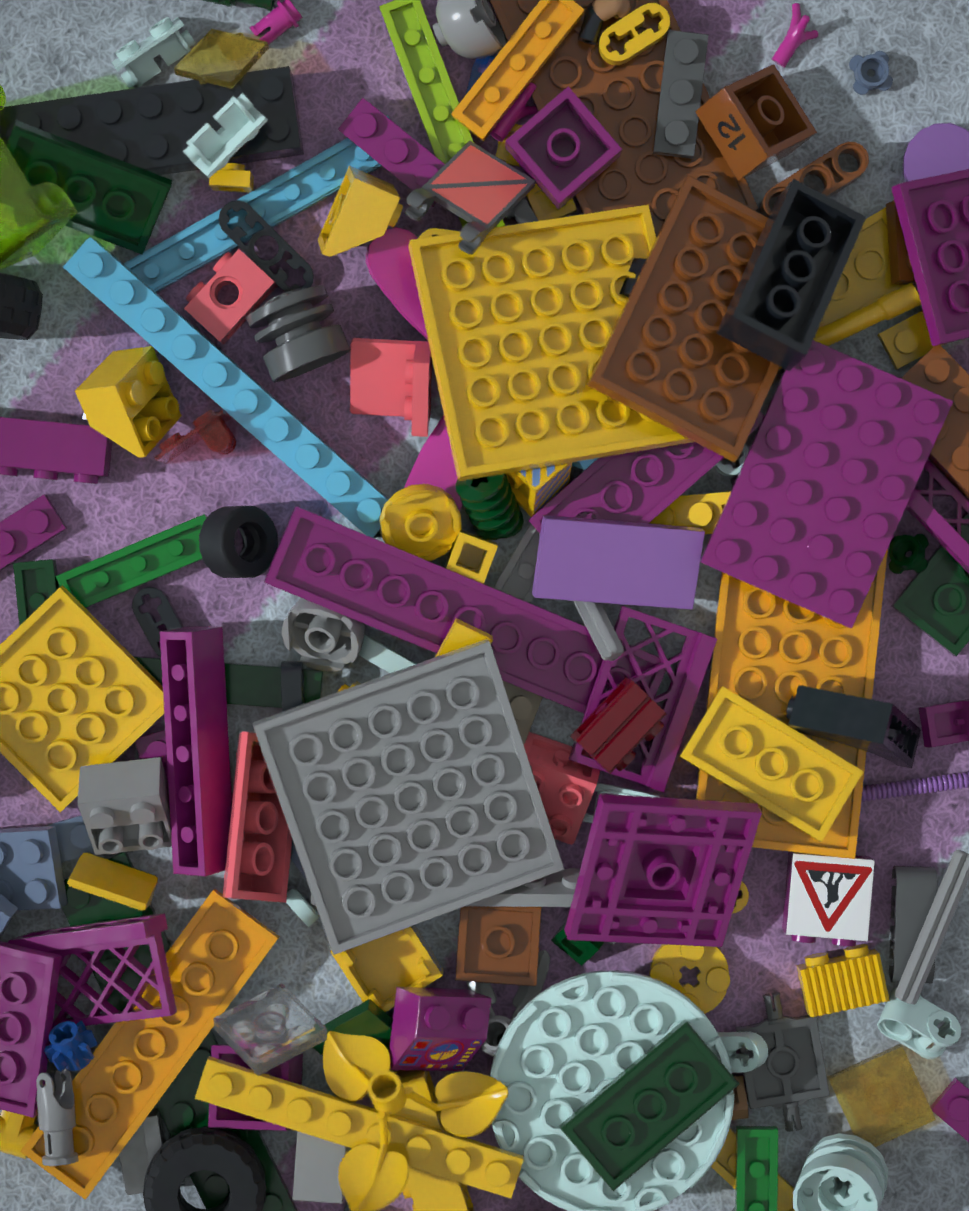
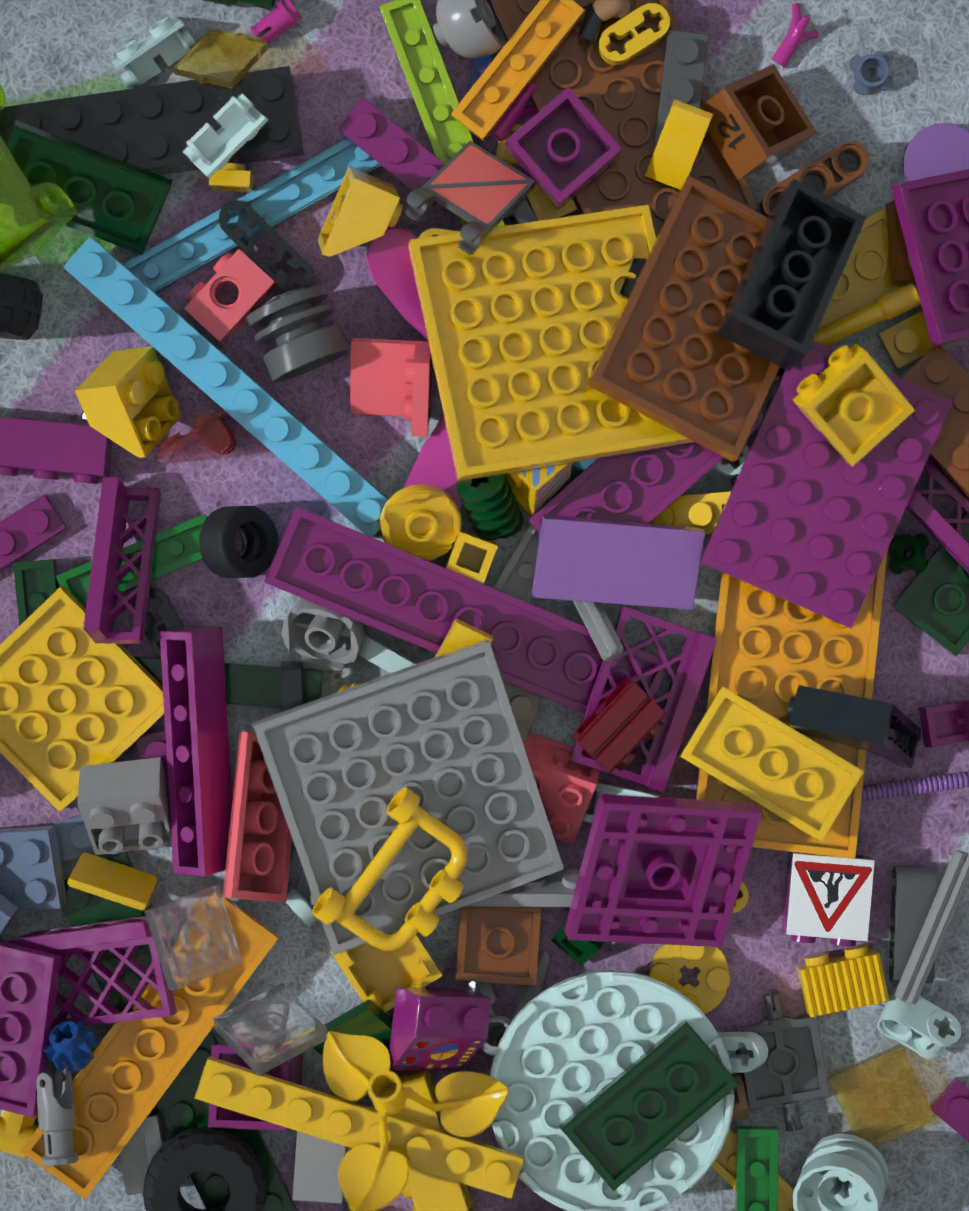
none -> magenta fence [83,477,161,644]
none -> clear plate [144,885,243,991]
none -> yellow bar [312,787,468,951]
none -> yellow slope [645,99,713,190]
none -> yellow plate [793,343,915,467]

